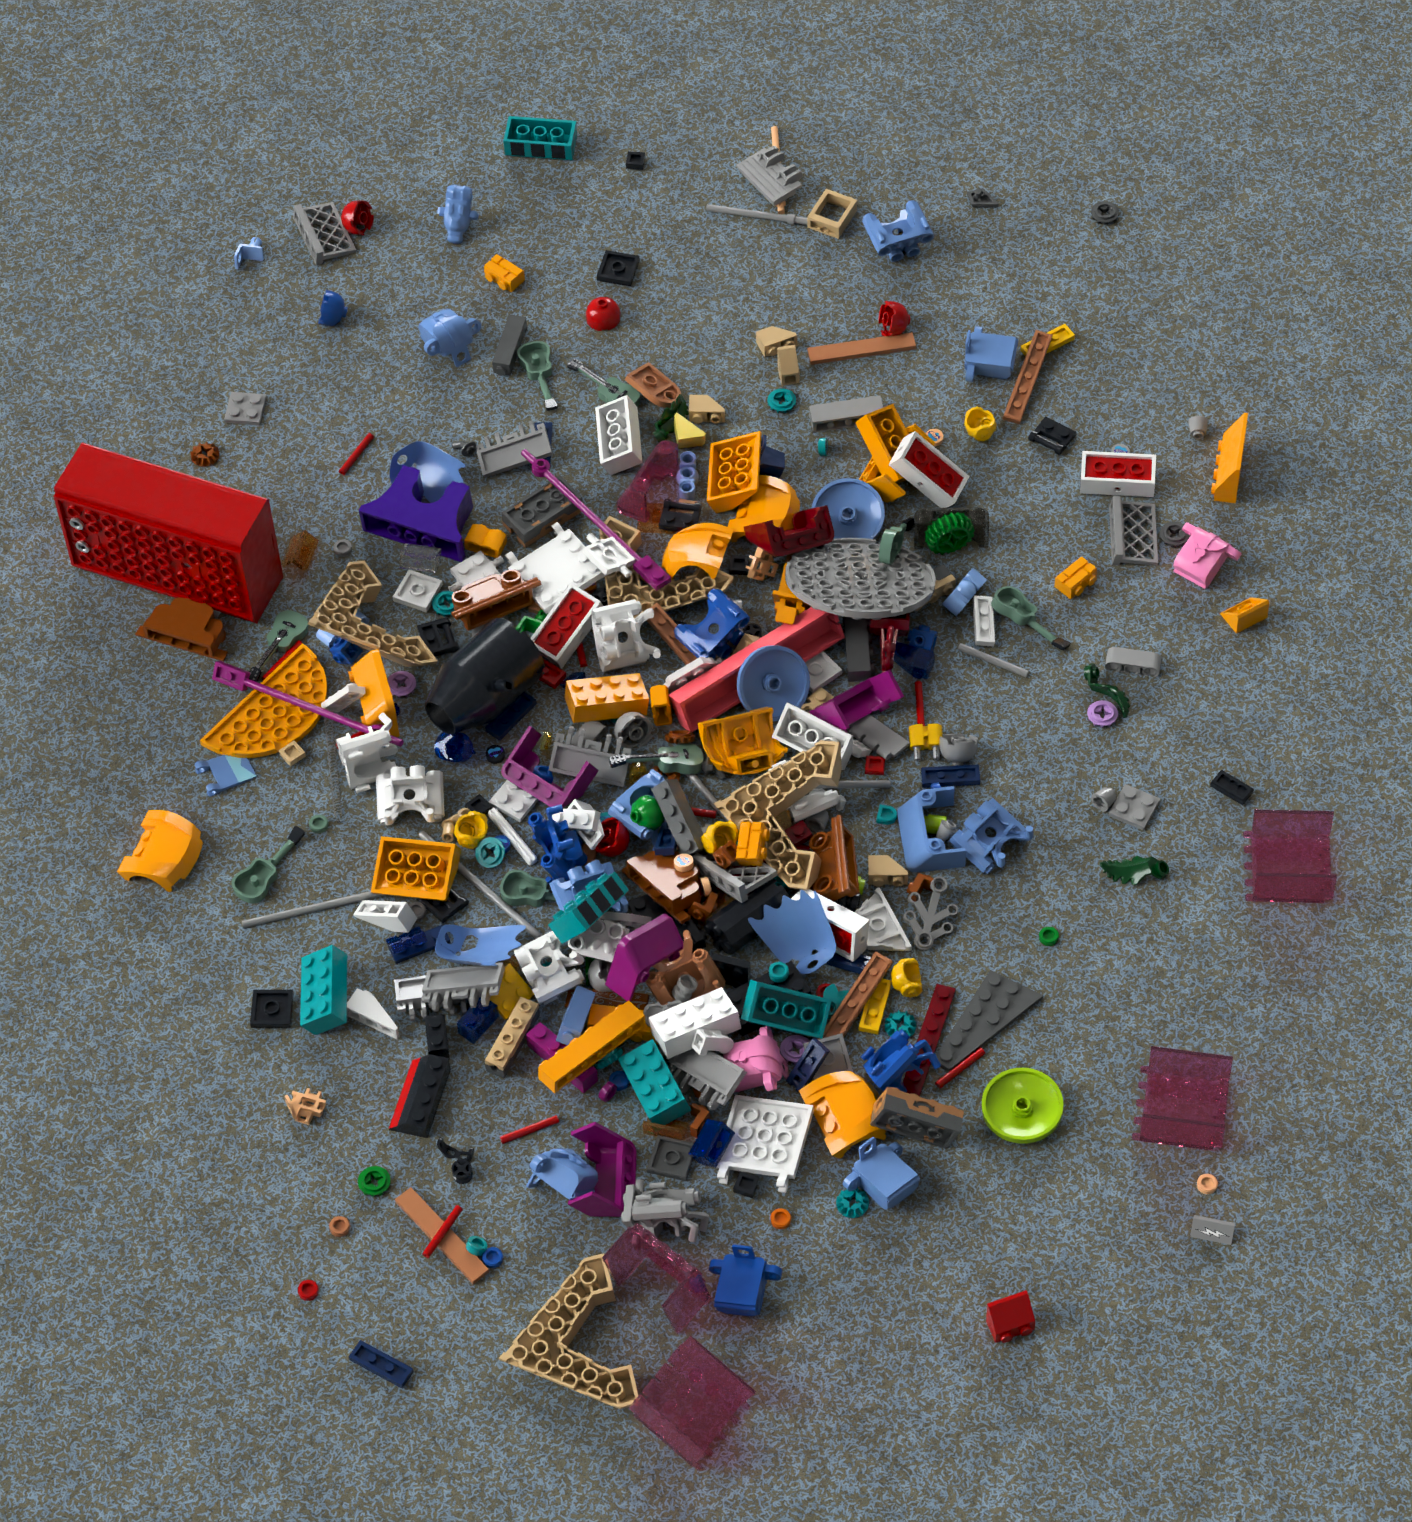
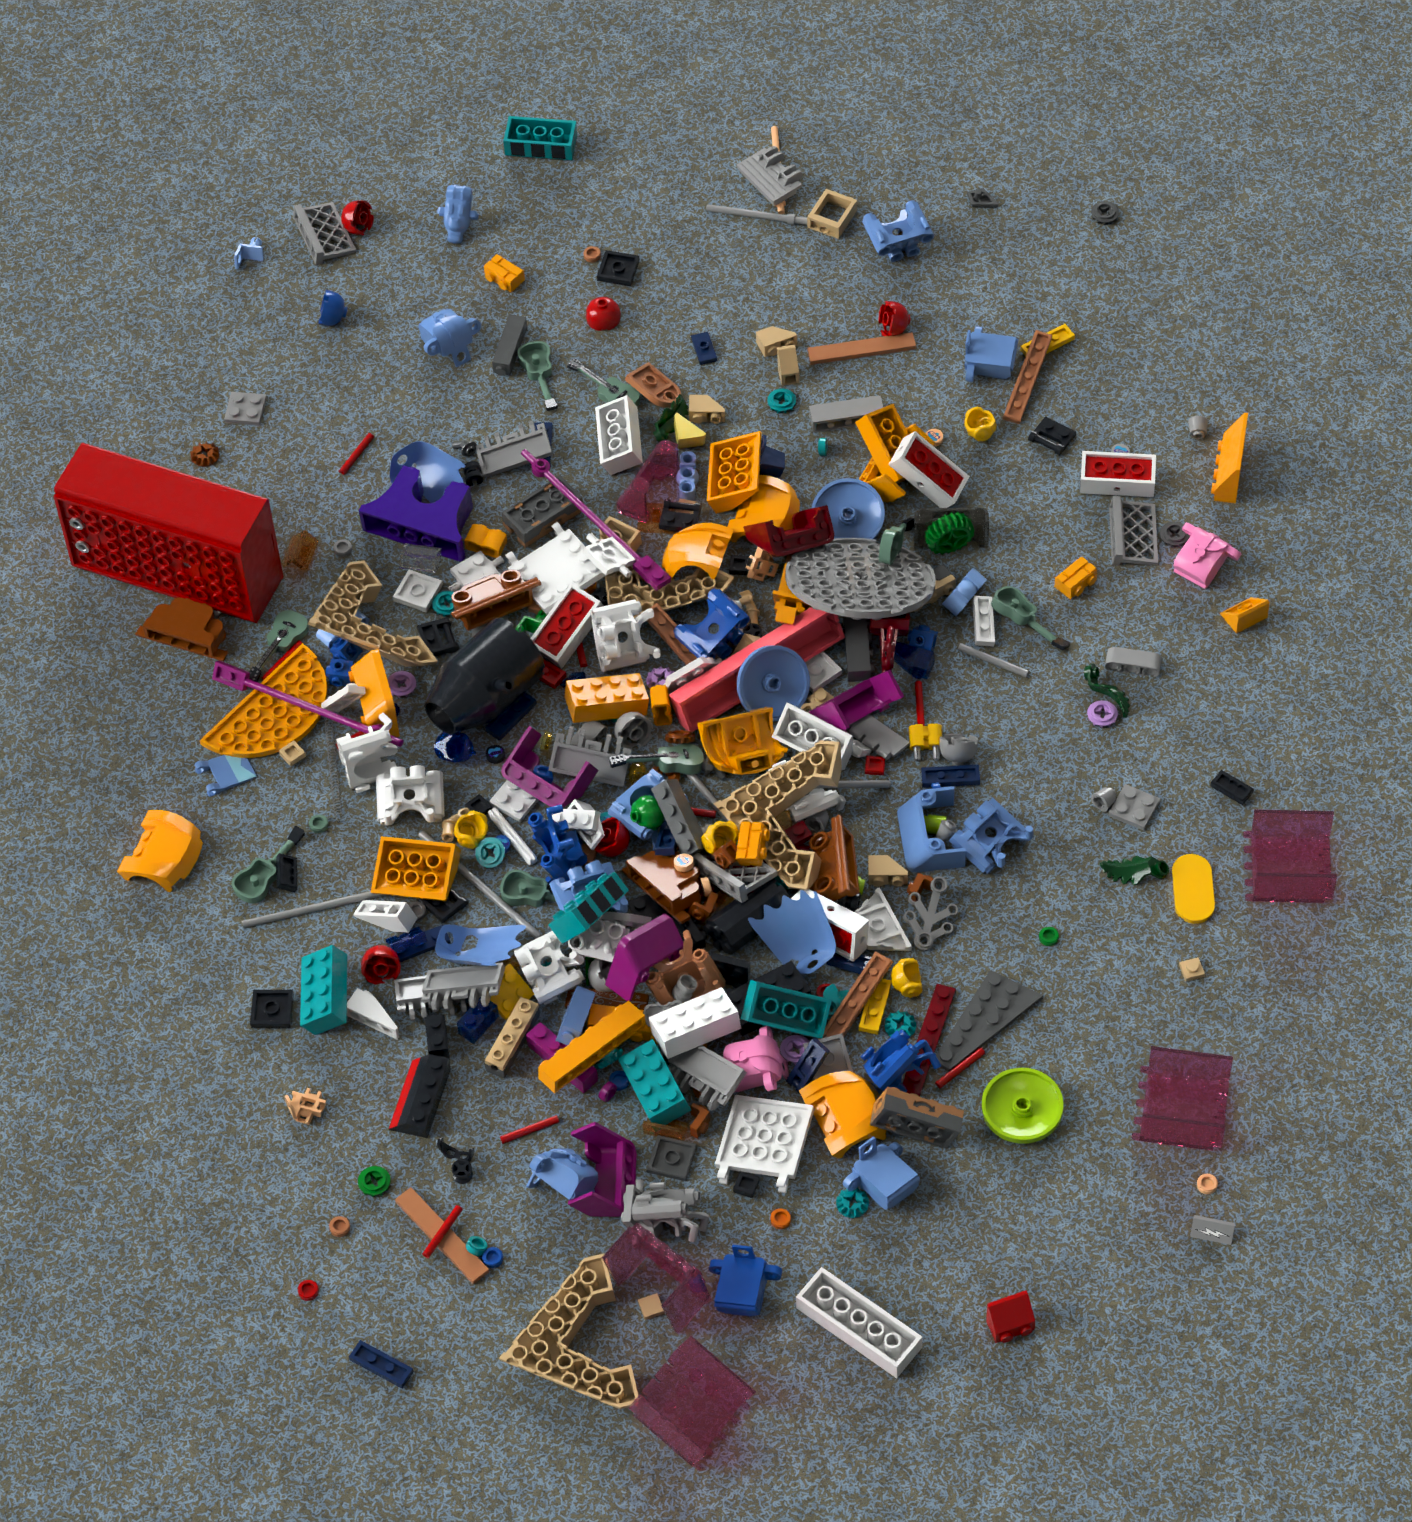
black plate [626,151,645,170] -> none
clear blue brick [688,1119,735,1168] -> none
white leg [691,1028,734,1055] -> none
teal tile [769,962,789,982] -> none
teal tile [876,804,897,825] -> none
none -> black plate [276,853,298,893]
none -> blue brick [326,659,354,687]
none -> red cylinder [361,945,401,985]
none -> black wheel [462,461,484,486]
none -> nougat tile [583,246,601,263]
none -> tan tile [638,1293,665,1320]
none -> lavender gear [646,666,674,688]
none -> dark blue plate [691,332,717,365]
none -> tan piece [739,590,760,625]
none -> white brick [796,1267,922,1378]
none -> yellow tile [1172,854,1215,924]
none -> tan plate [1179,958,1205,982]

